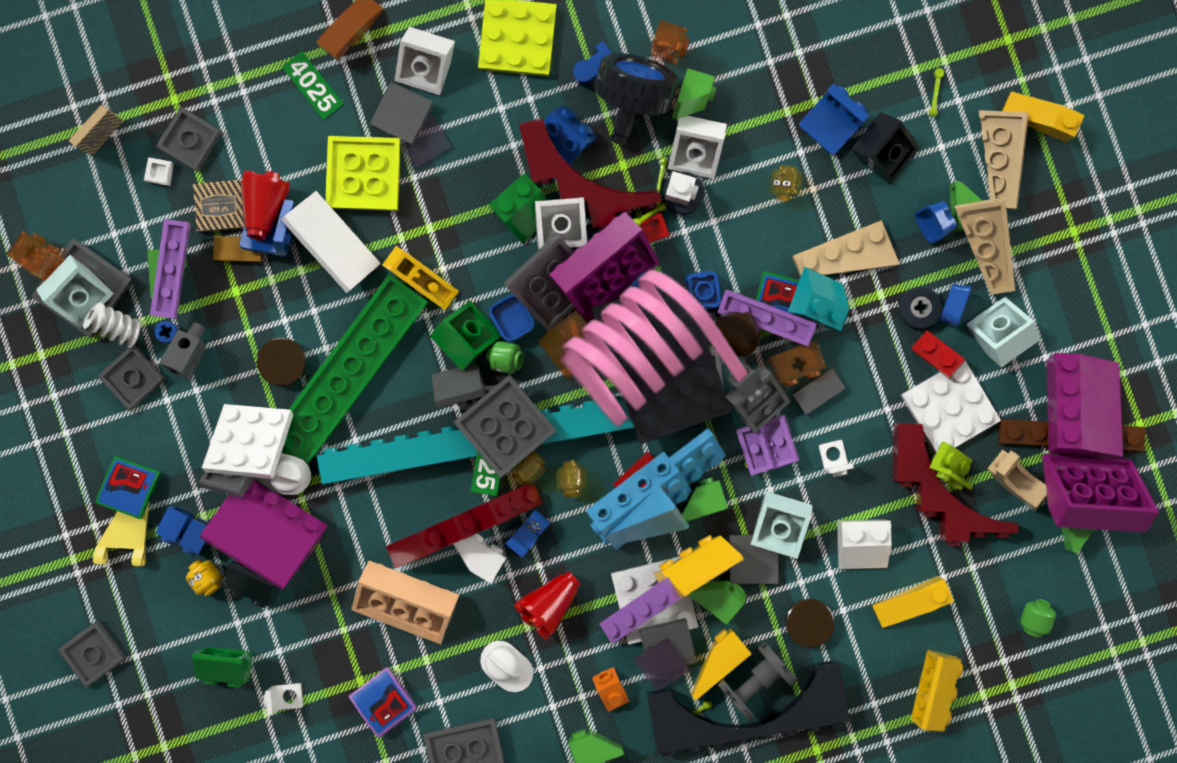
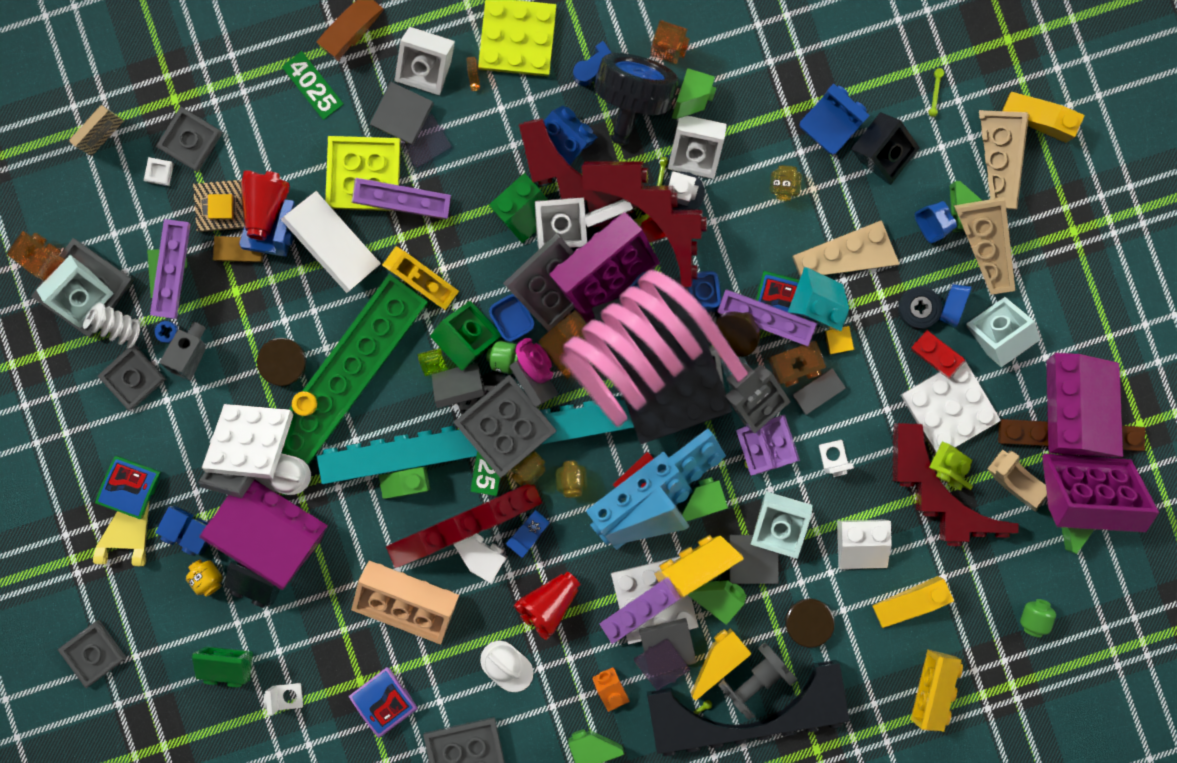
none -> yellow tile [208,194,234,219]
none -> yellow tile [292,392,317,416]
none -> medium lavender plate [352,178,451,220]
none -> bright green slope [379,467,430,499]
none -> clear neon green plate [417,348,448,376]
none -> clear orange tile [467,57,480,91]
none -> dark grey tile [510,360,559,407]
none -> dark pink tile [516,338,553,384]
none -> dark red arch [582,161,707,287]
none -> white tile [584,199,633,227]
none -> yellow tile [824,326,854,355]

